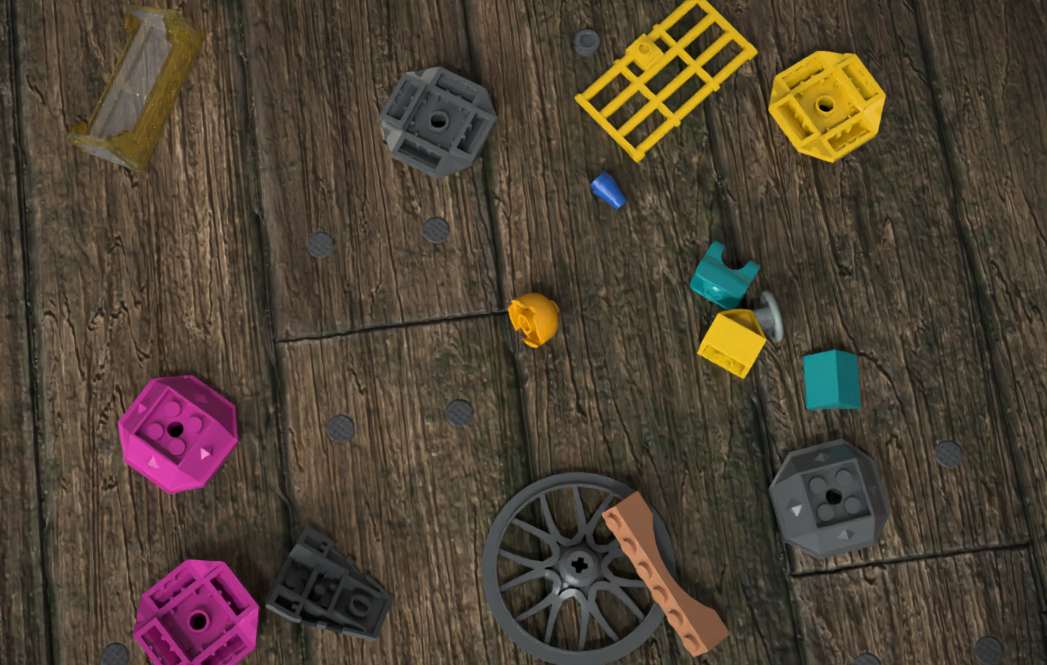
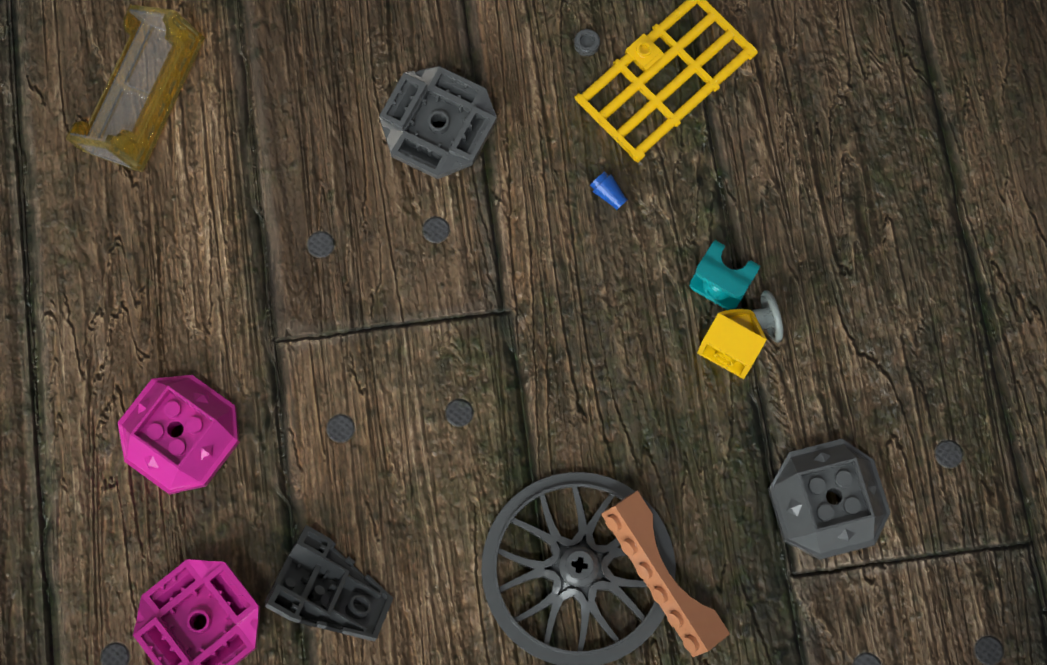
light orange cylinder [508,293,559,348] -> none
yellow piece [768,51,886,163] -> none
teal slope [803,349,861,410] -> none

